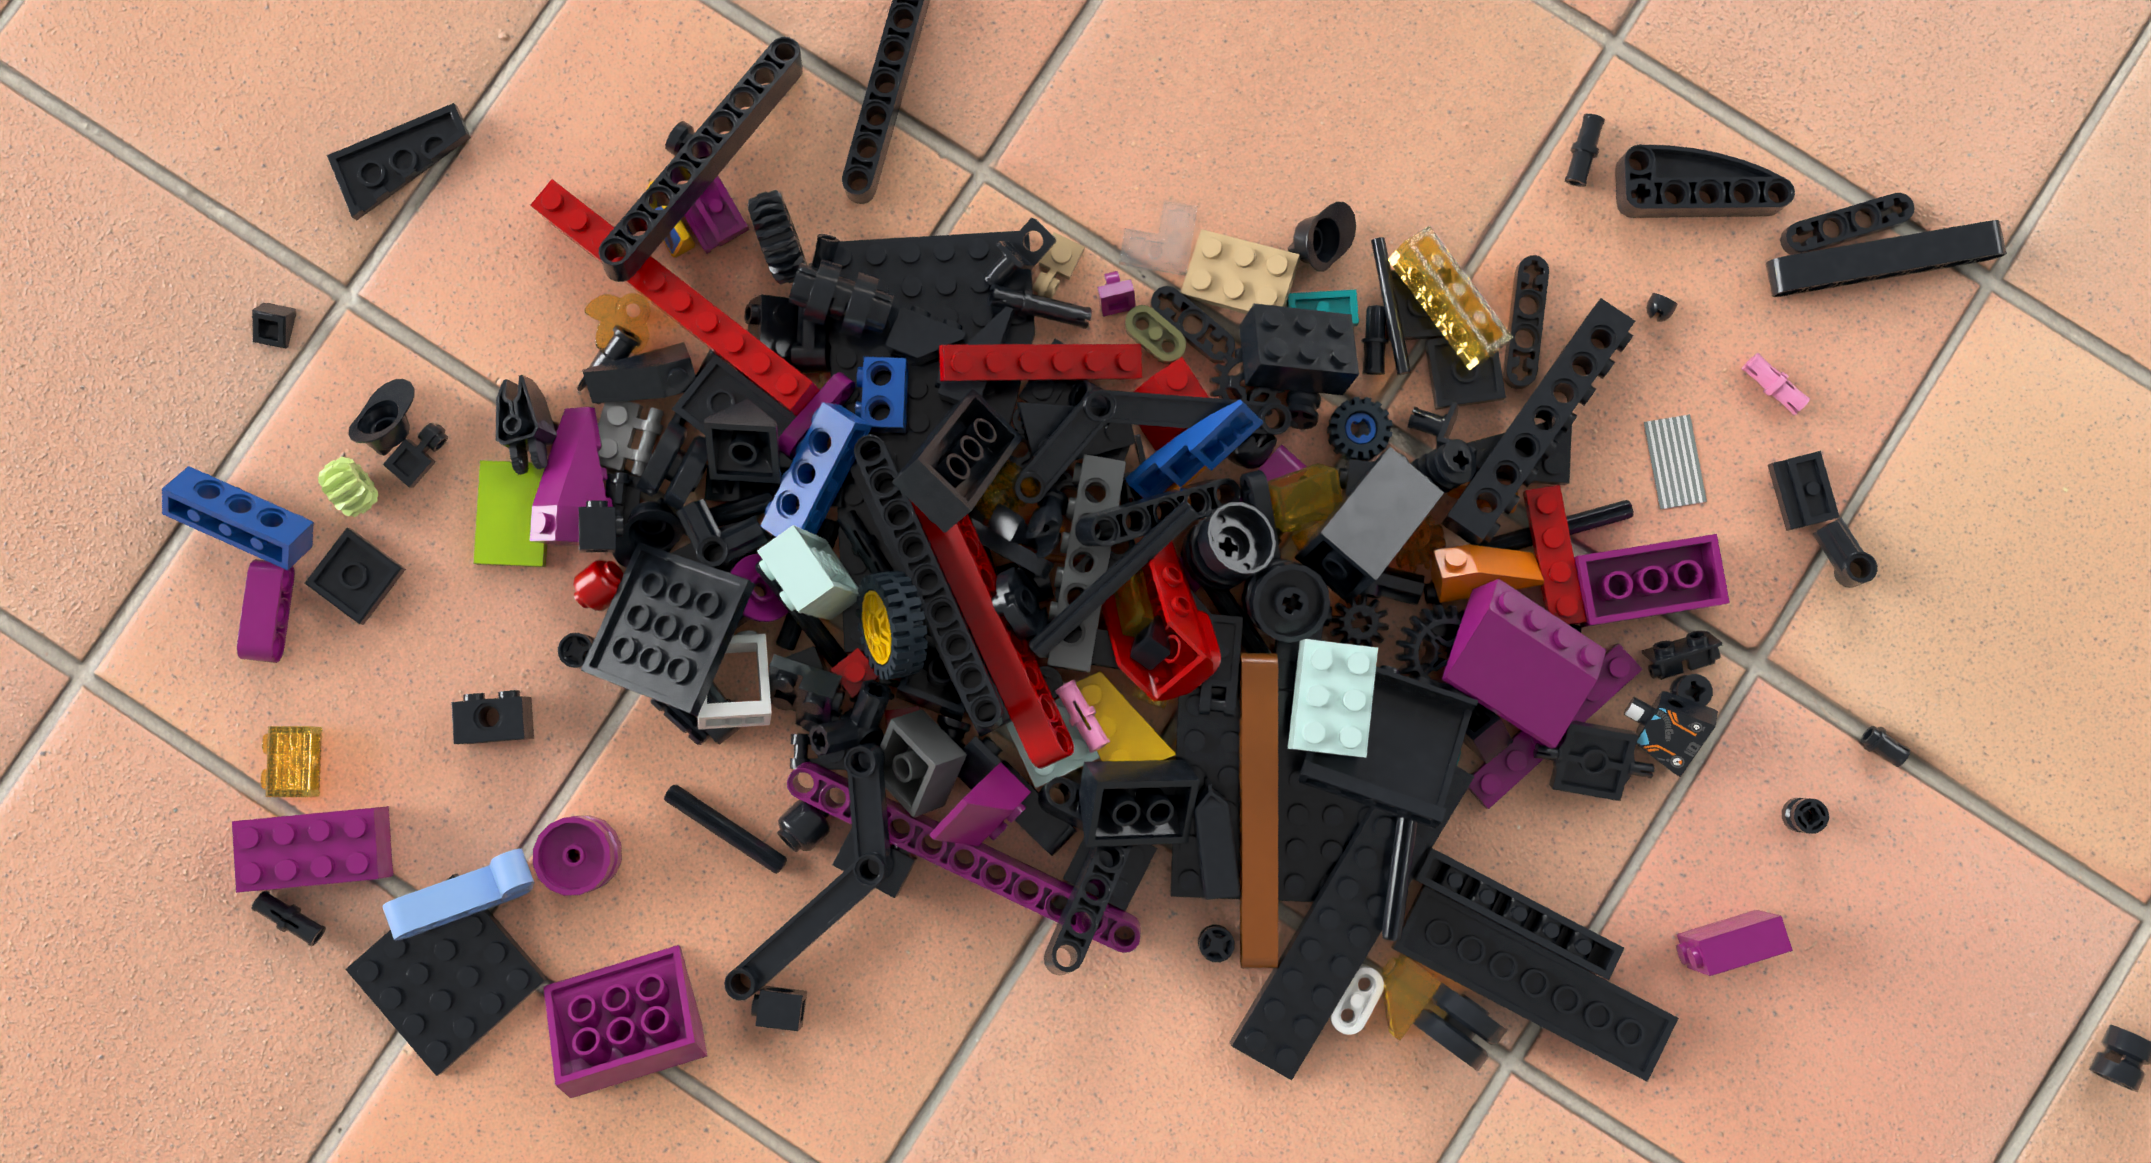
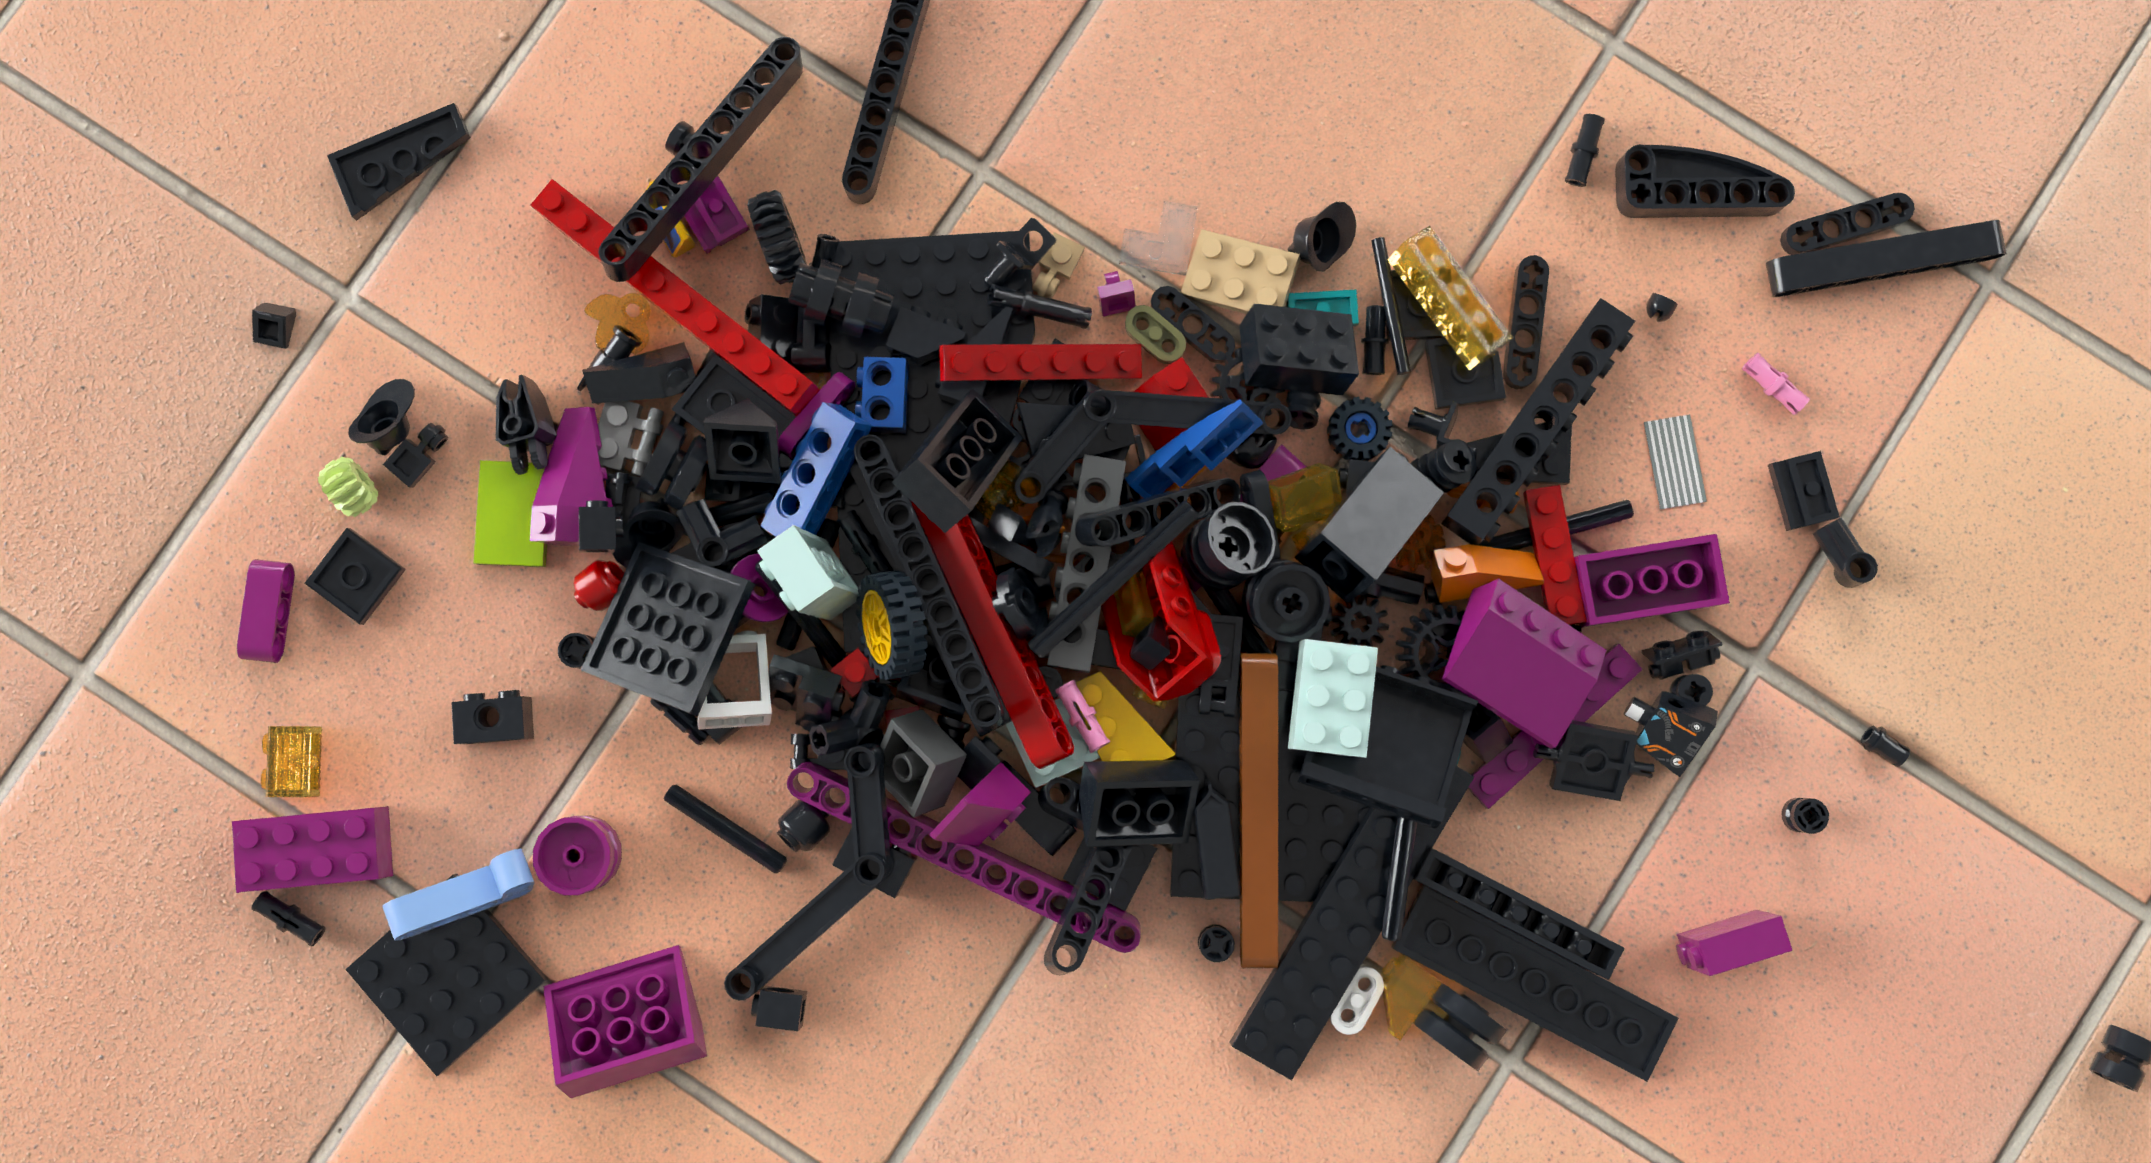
blue brick [162,466,314,570] -> none

